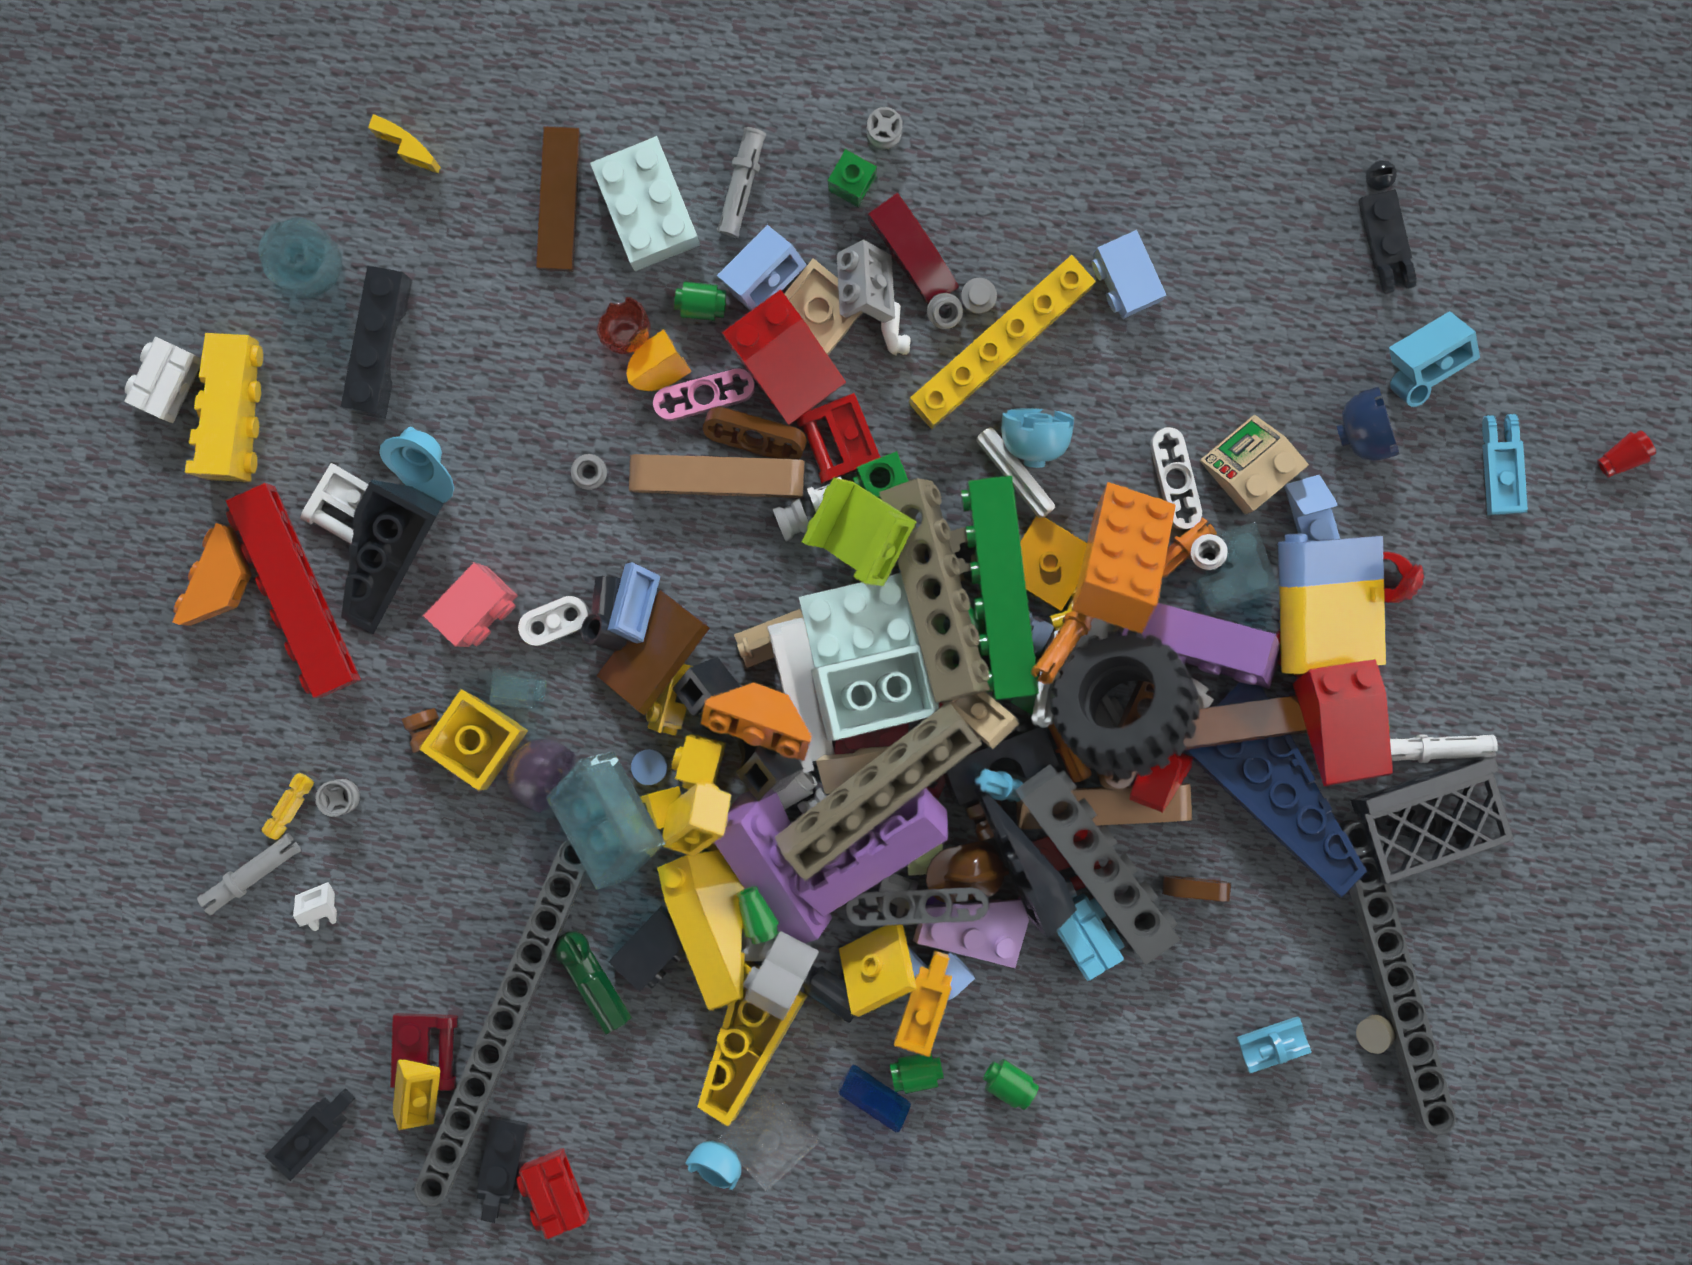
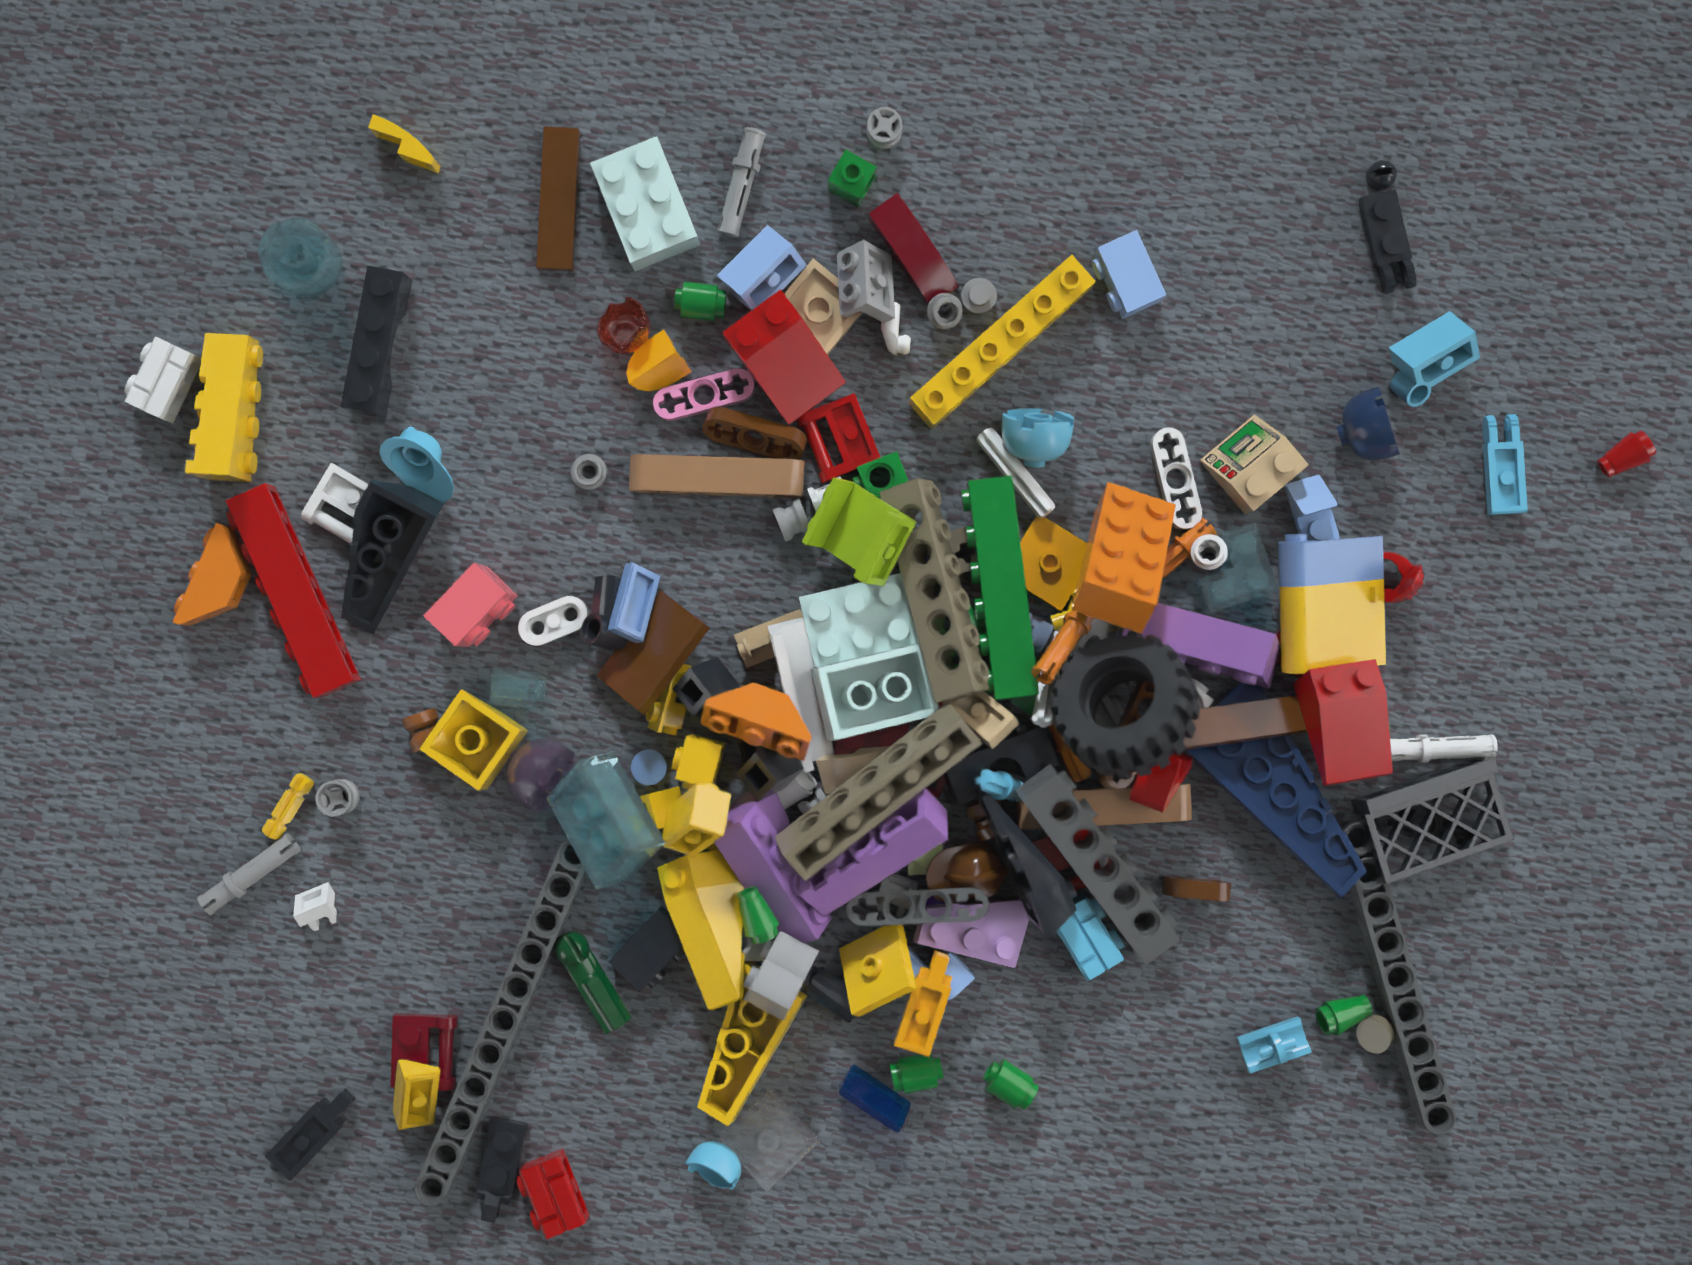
none -> green cone [1315,995,1373,1036]

